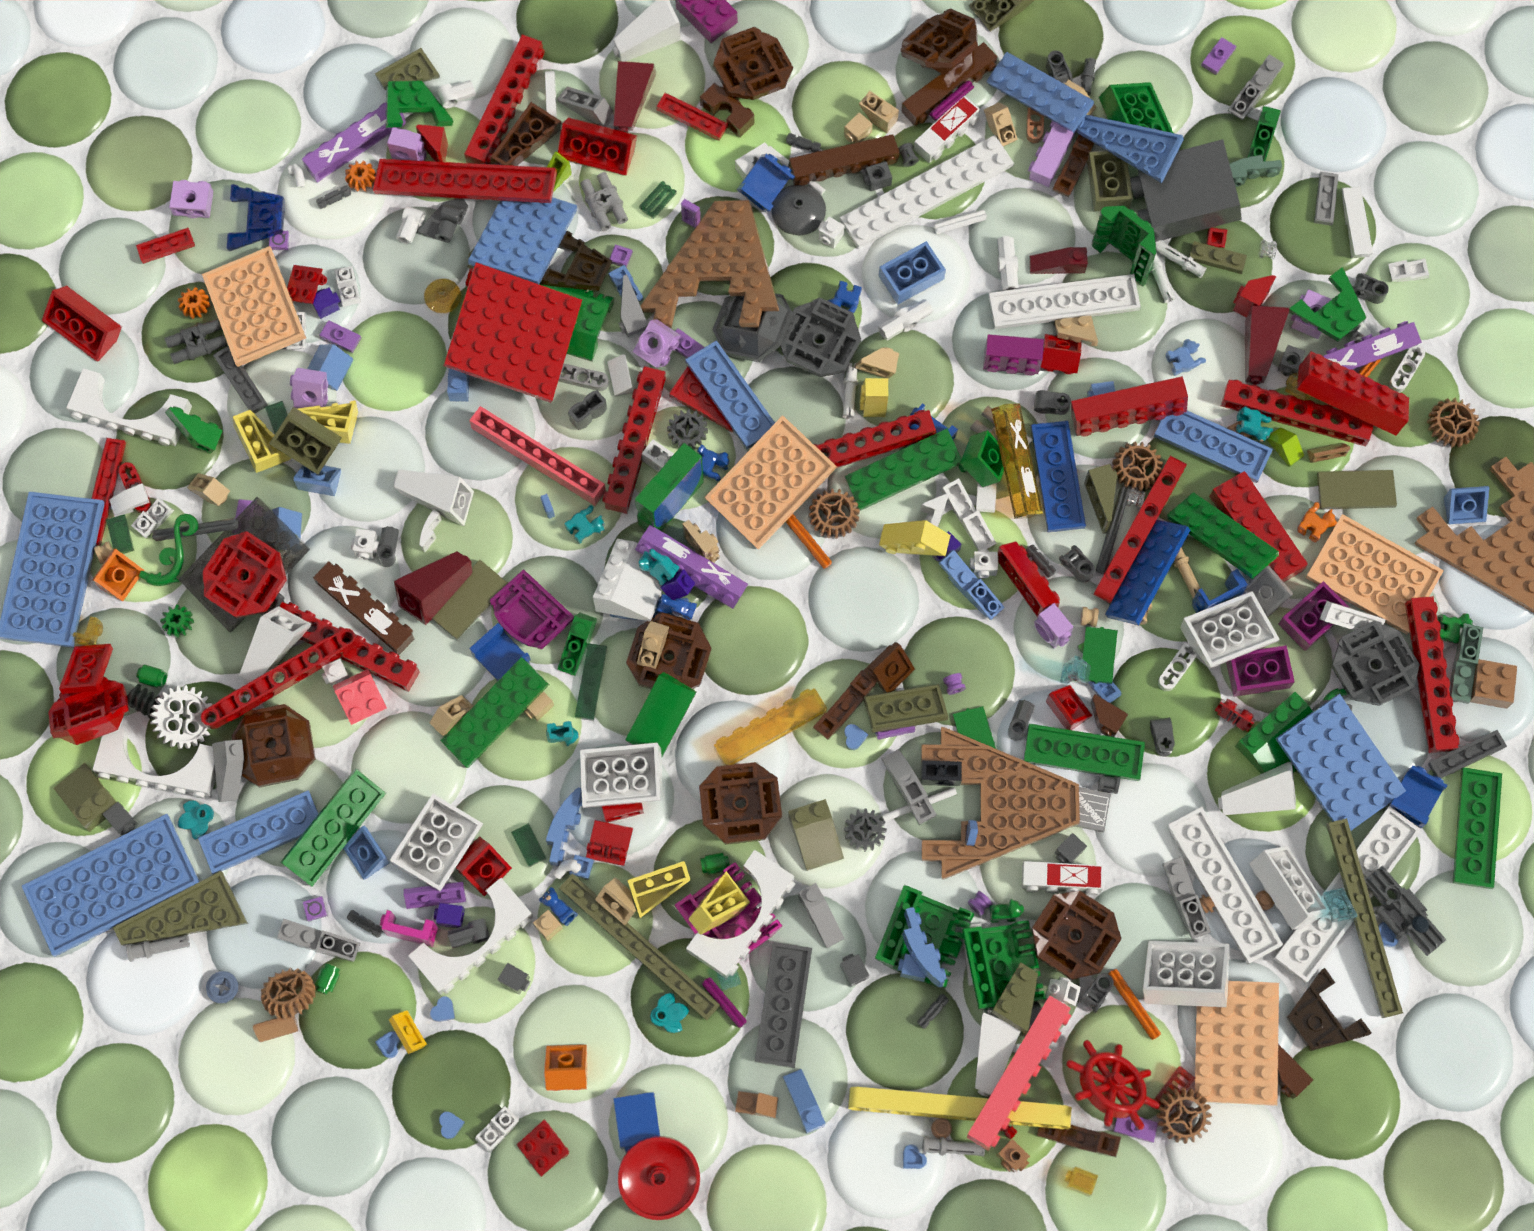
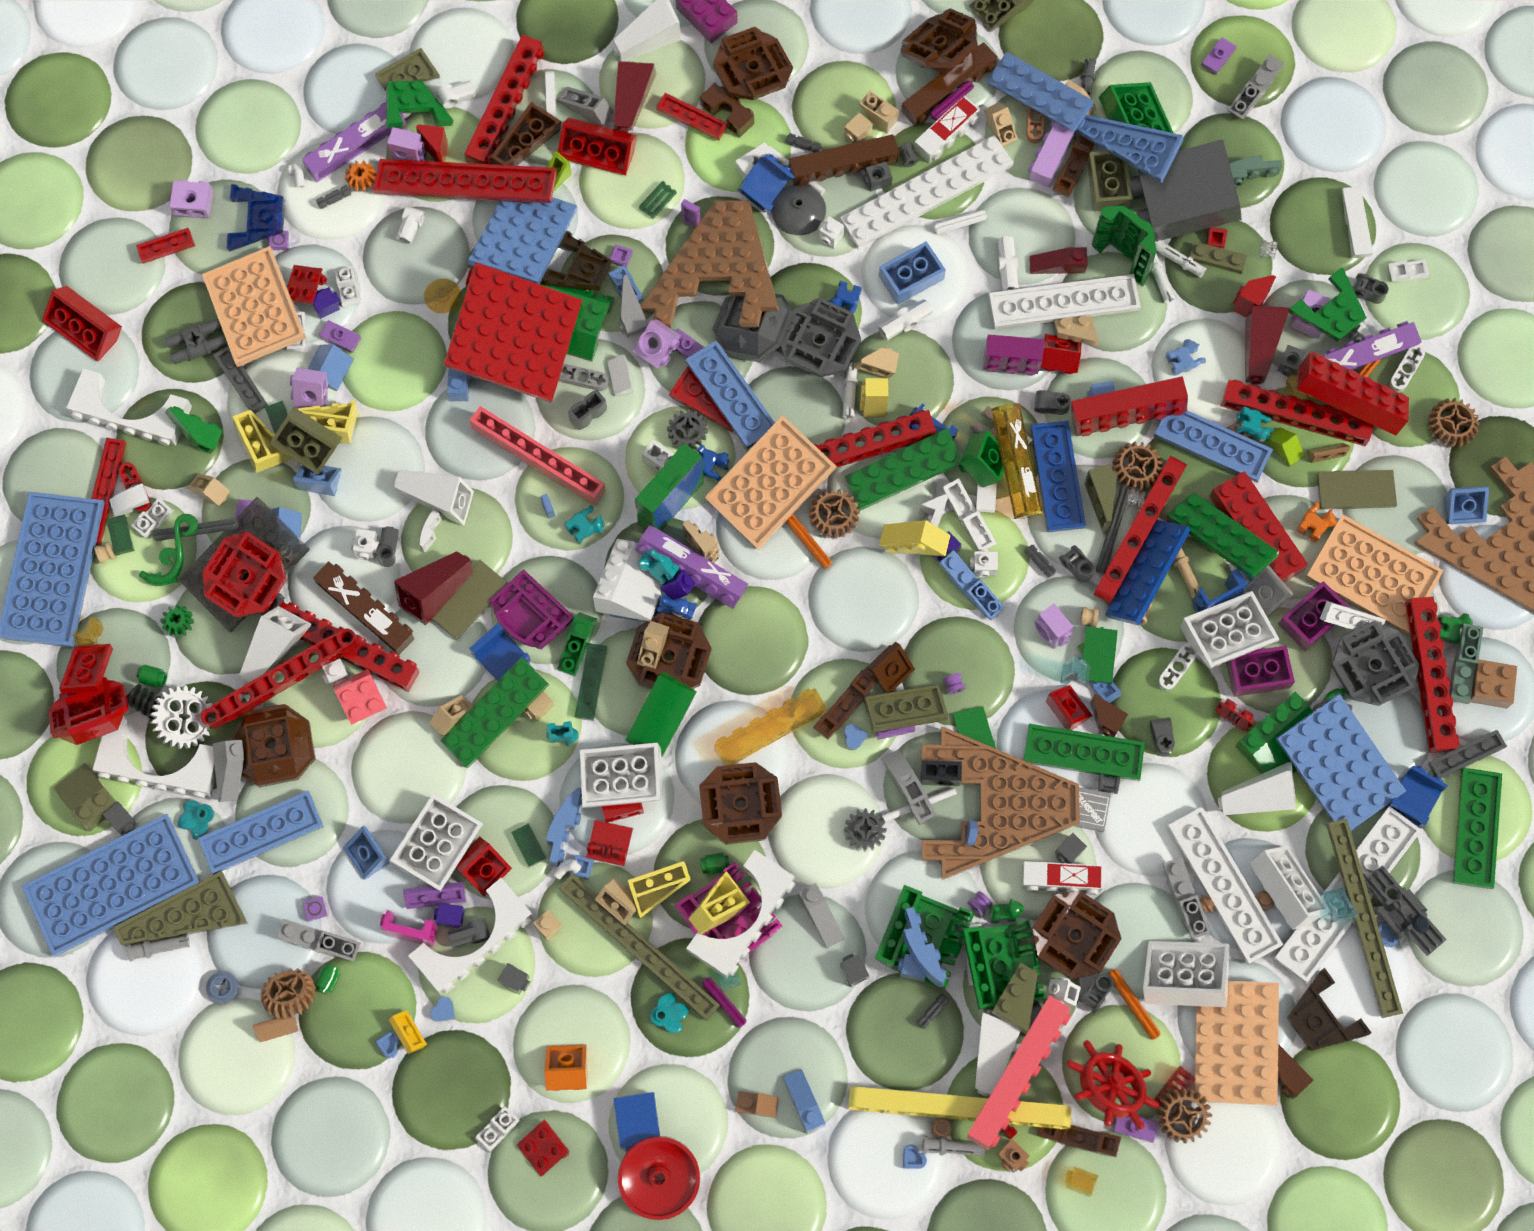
orange slope [92,548,144,601] -> none
orange gear [178,287,210,319] -> none
plate [280,769,386,887] -> none
dark grey axle [347,910,383,938] -> none
dark grey panel [418,198,468,243] -> none
medium blue tile [439,1112,465,1139] -> none
blue animal [539,887,578,926] -> none
light grey pin [580,172,628,231] -> none
red brick [602,366,666,514] -> none
dark grey plate [755,942,812,1068] -> none
slope [788,799,844,871] -> none
red slope [998,541,1060,618] -> none
dark grey piece [1008,700,1035,741] -> none
dark grey piece [1046,50,1073,83] -> none
green slope [1247,106,1281,162] -> none
light grey tile [1314,172,1339,226] -> none

